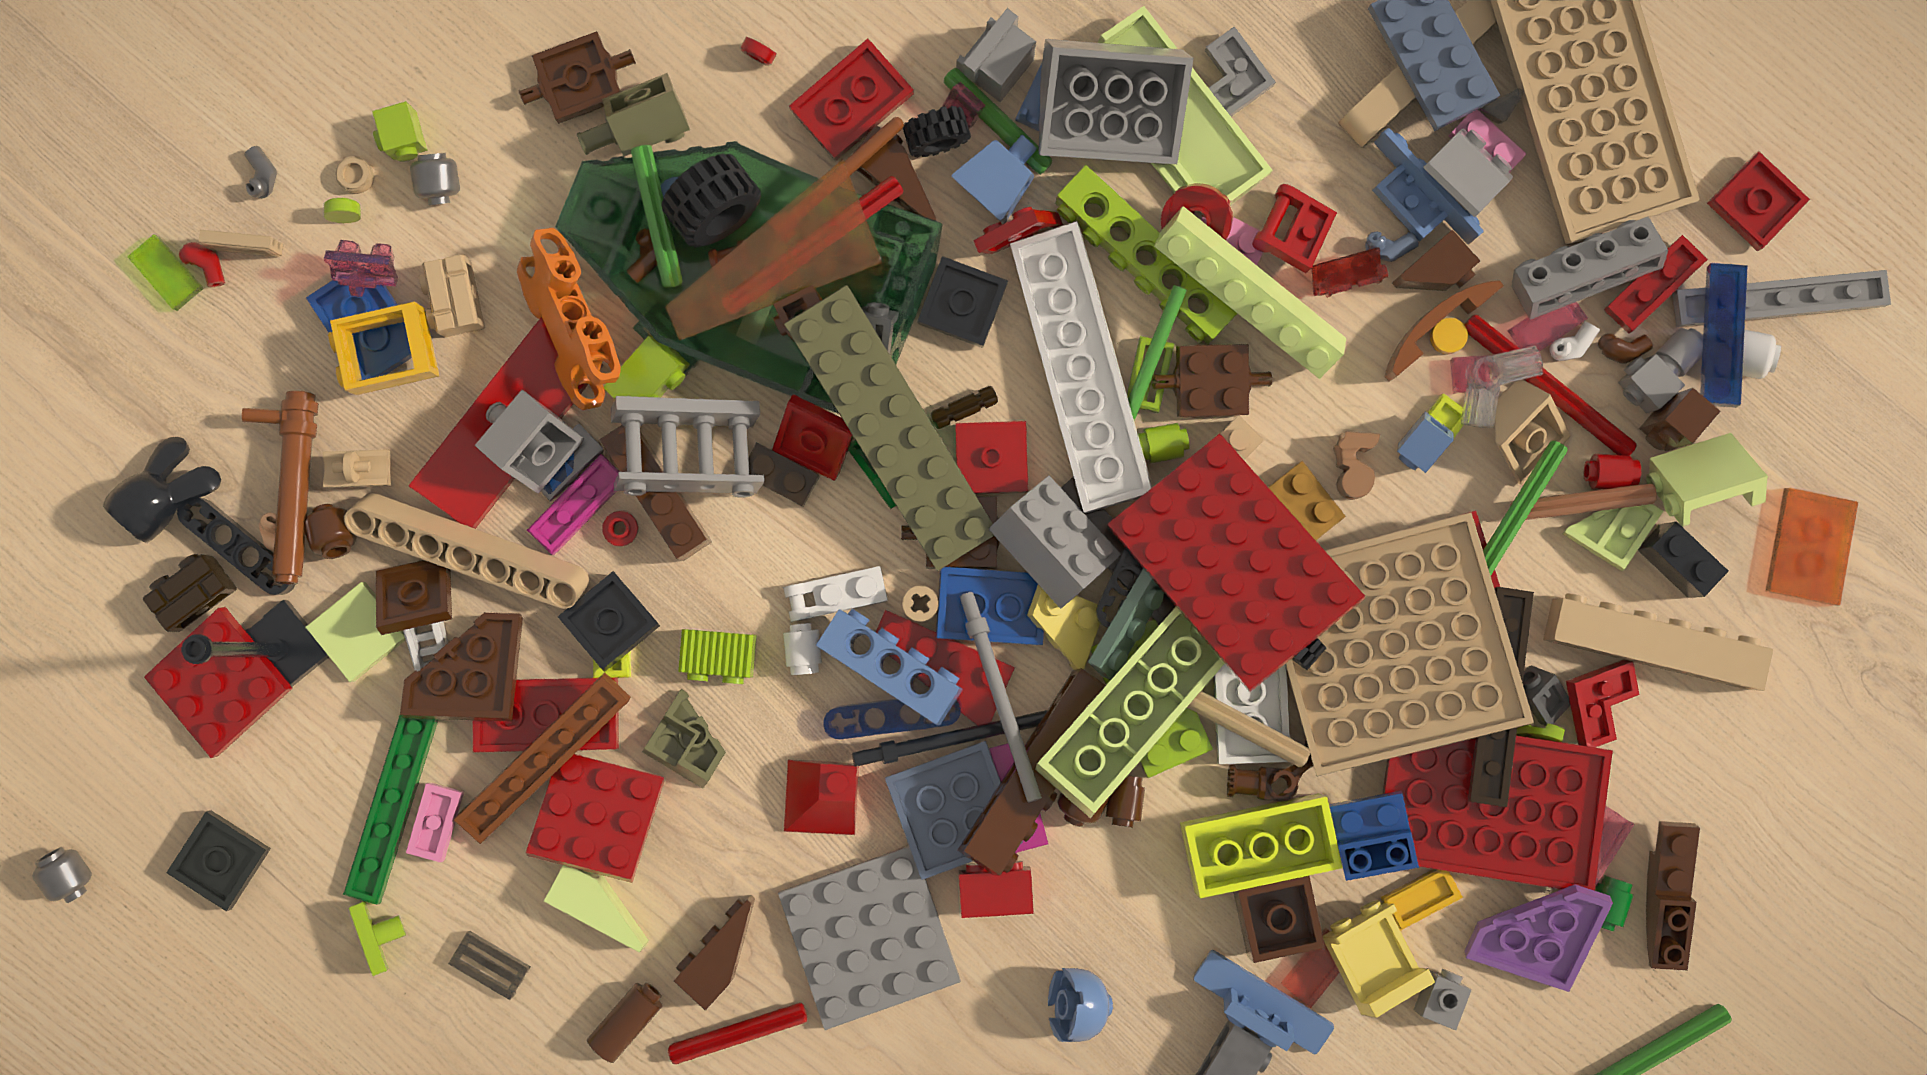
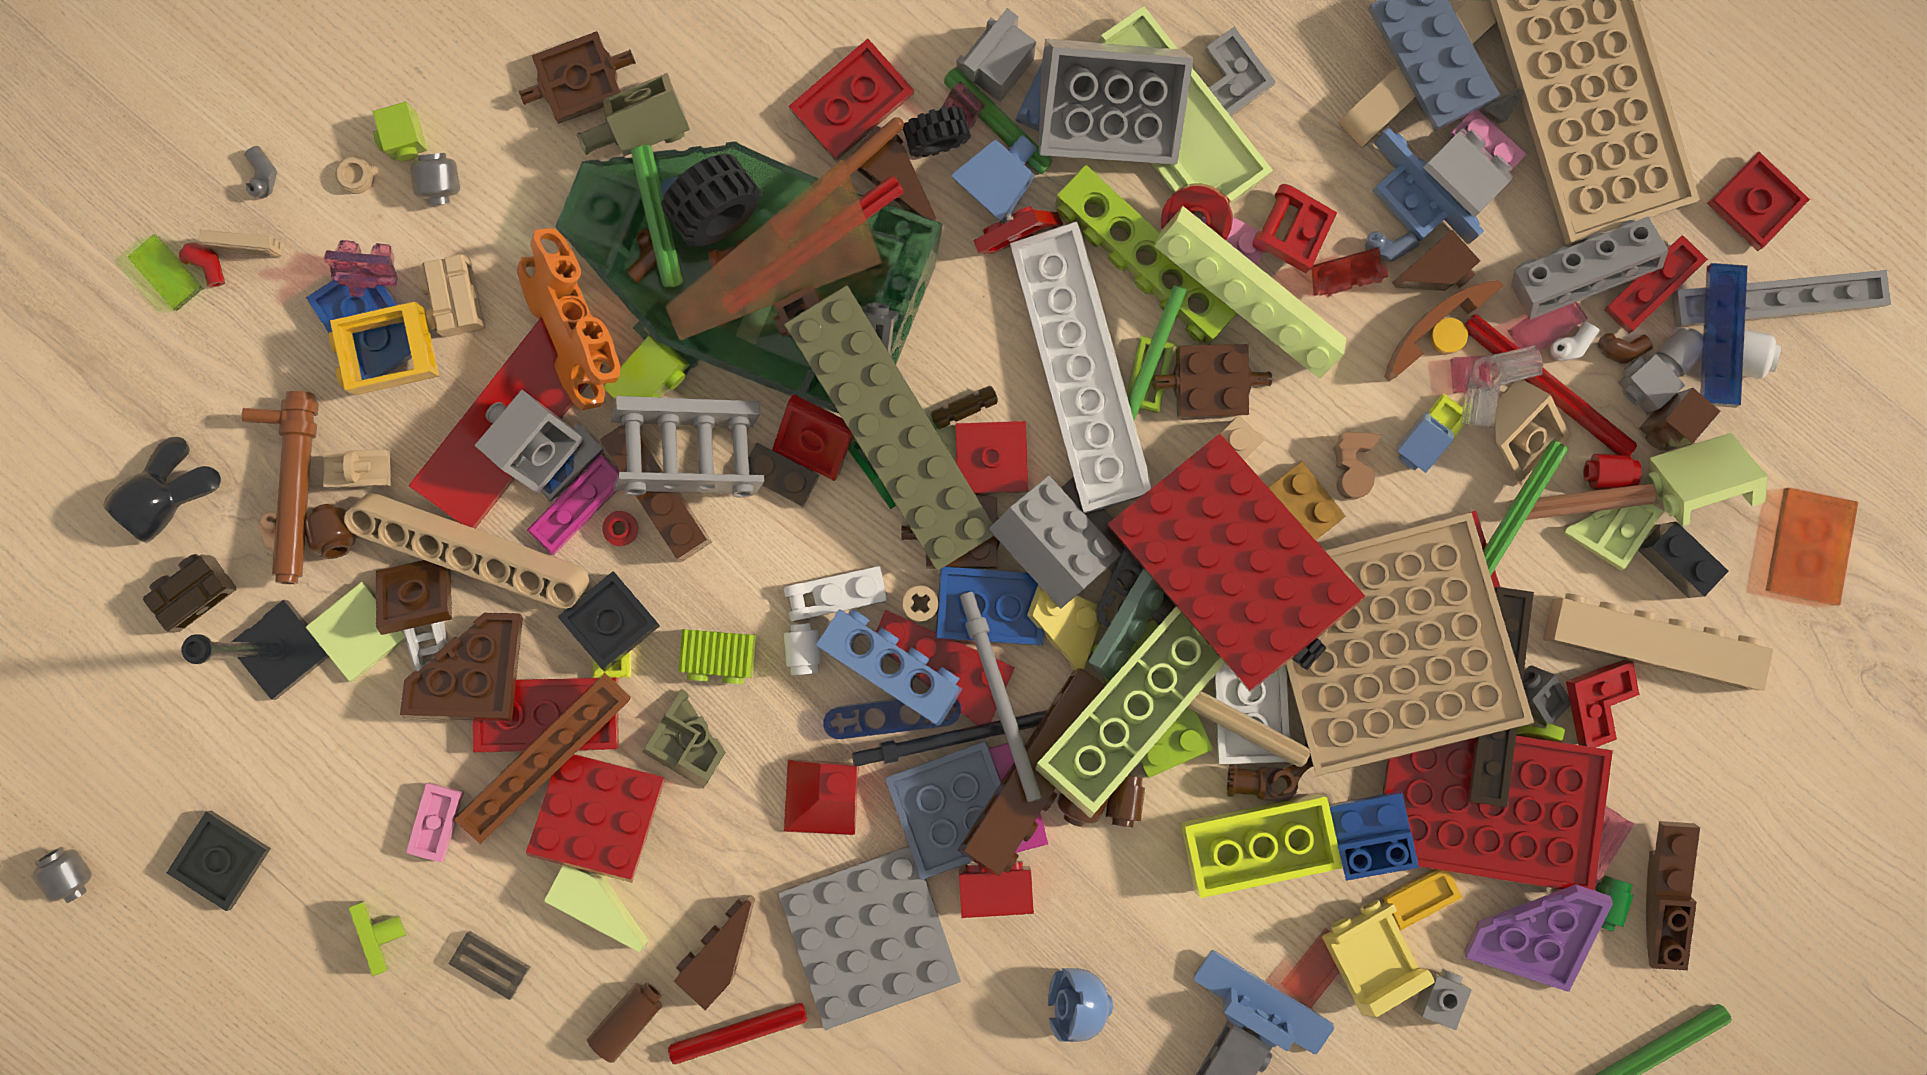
red plate [144,607,293,758] -> none
black beam [177,497,296,595] -> none
lime tile [324,198,361,223] -> none
green tile [343,715,439,905] -> none
red tile [740,37,777,66] -> none
black plate [917,256,1008,348] -> none
lime brick [1137,423,1190,463] -> none
reddish brown brick [1233,876,1325,963] -> none

